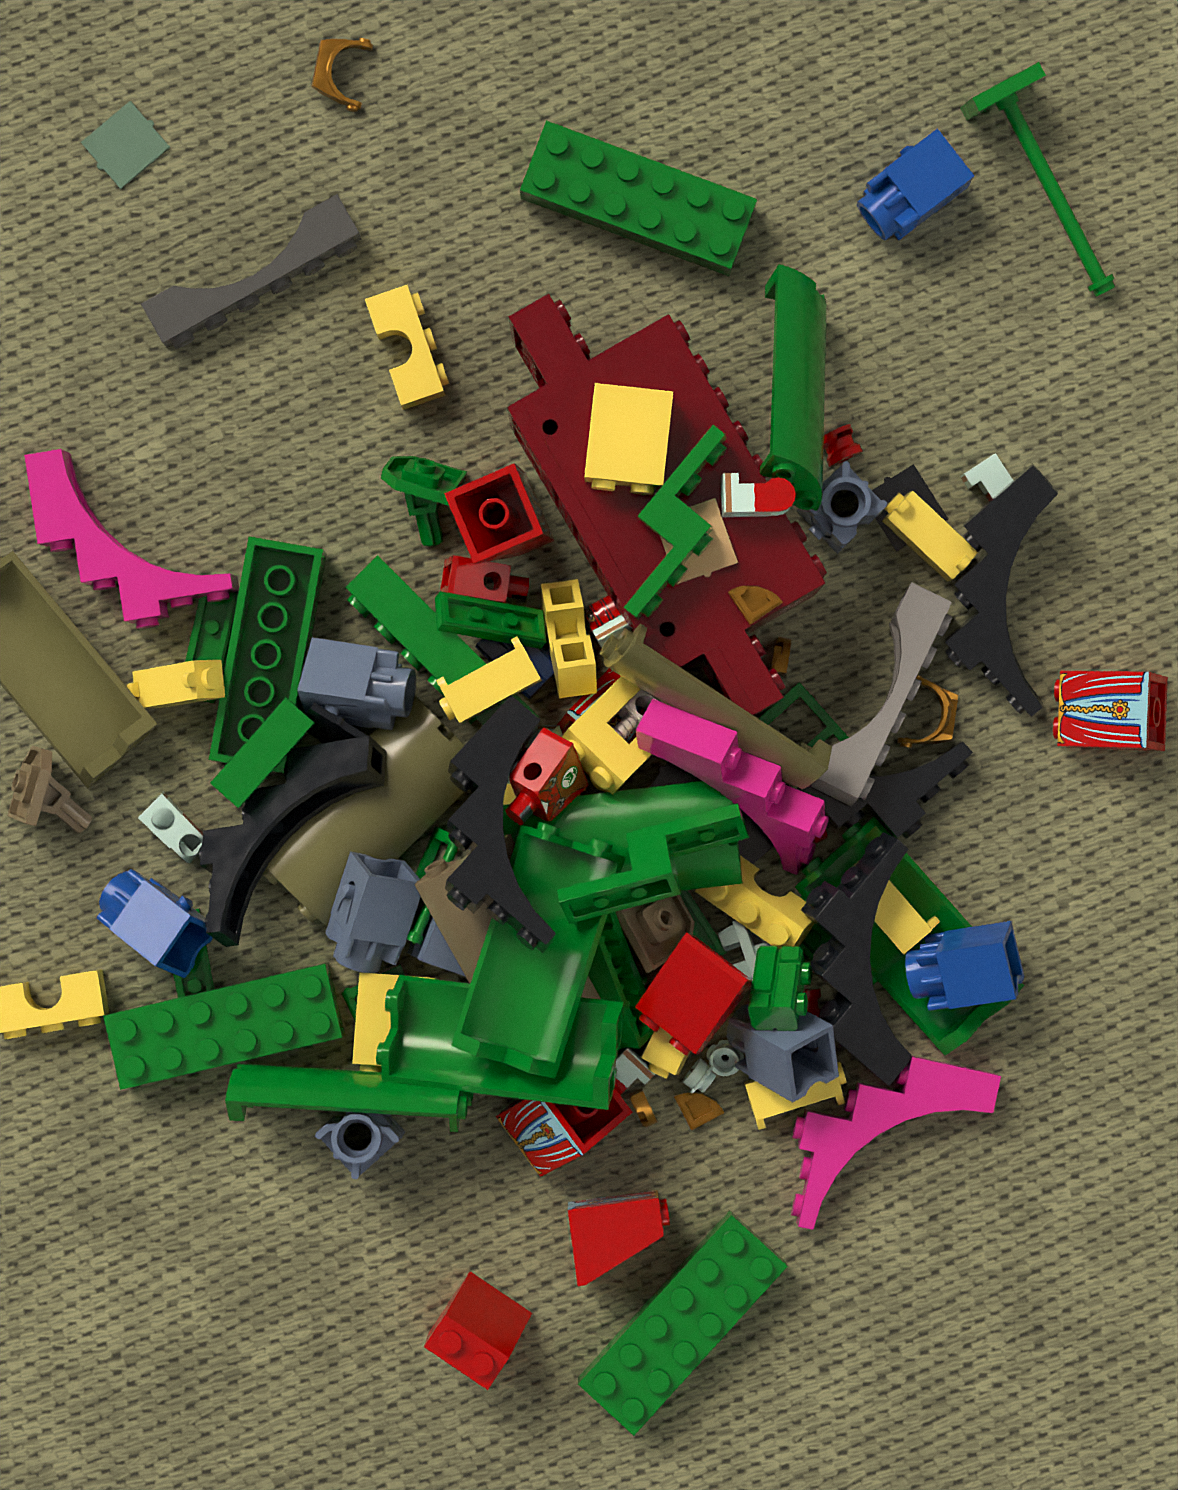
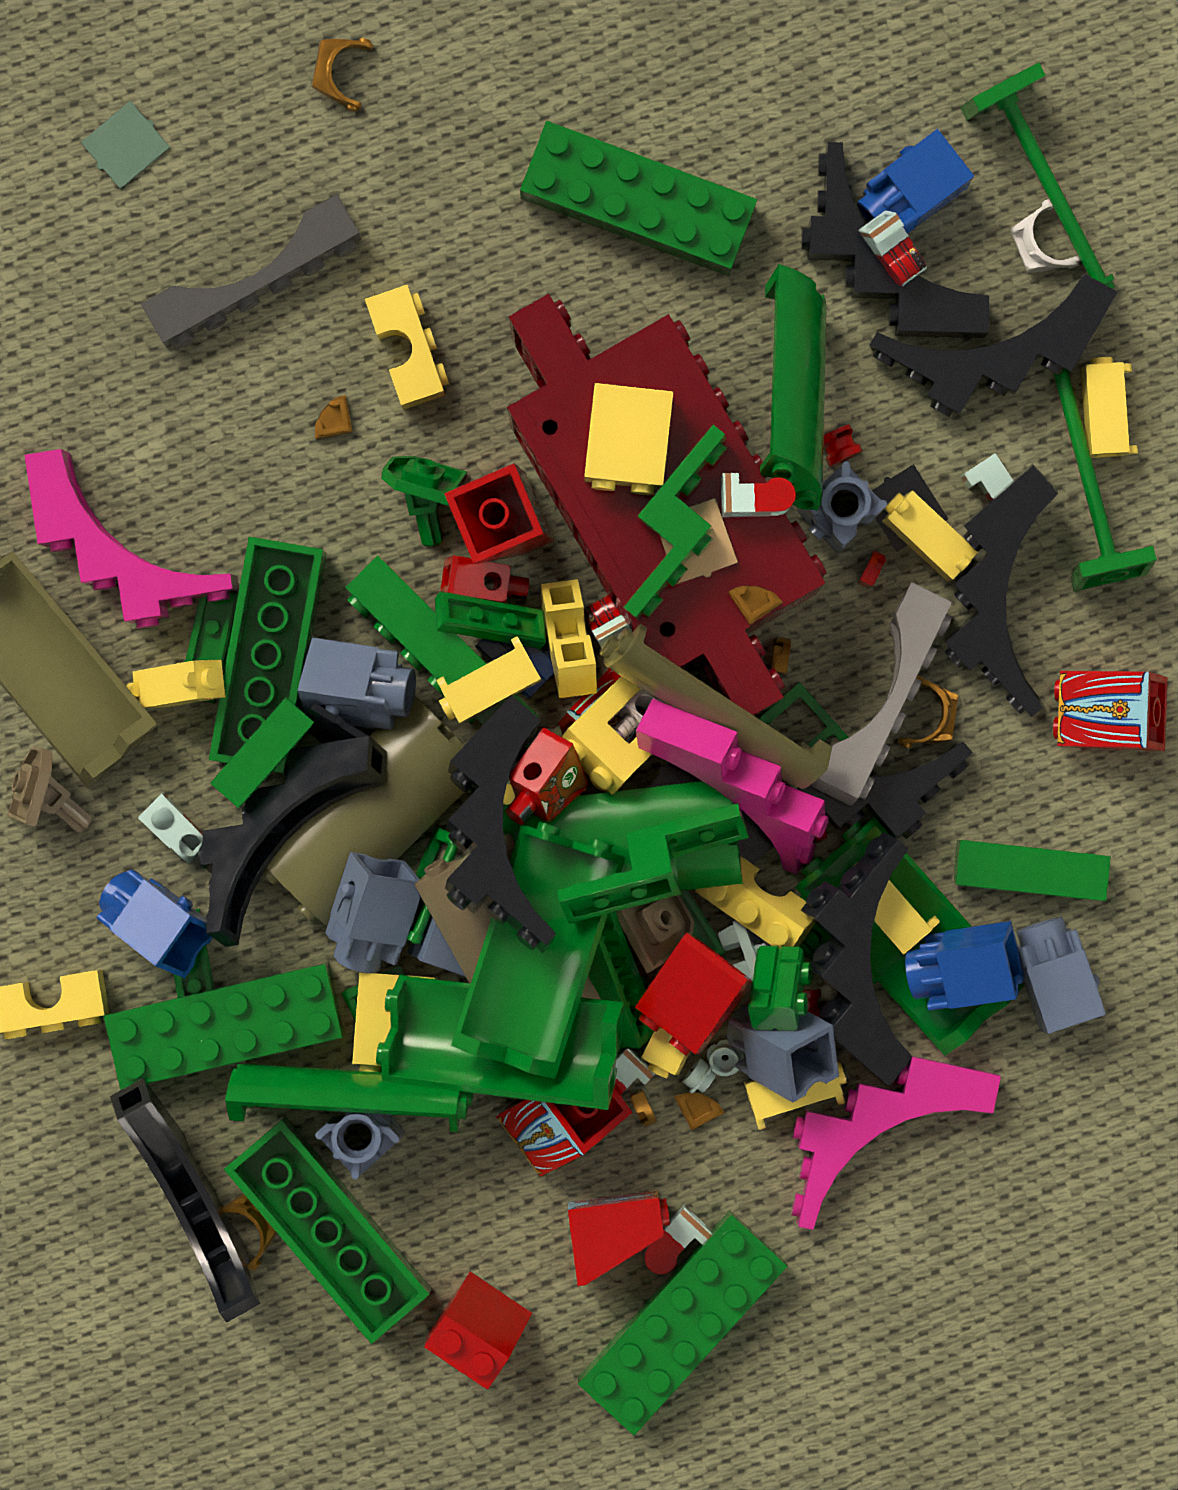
none -> black arch [110,1078,260,1323]
none -> pearl gold helmet [220,1194,277,1271]
none -> green brick [224,1116,432,1344]
none -> pearl gold tile [315,395,353,439]
none -> leg [644,1205,713,1275]
none -> black arch [801,142,989,338]
none -> red tile [857,550,886,589]
none -> leg [858,210,927,287]
none -> black arch [869,274,1117,417]
none -> green brick [954,840,1111,901]
none -> white helmet [1010,199,1081,273]
none -> sand blue piece [1016,916,1106,1034]
none -> green tile [1053,370,1157,592]
none -> light yellow brick [1081,357,1138,458]

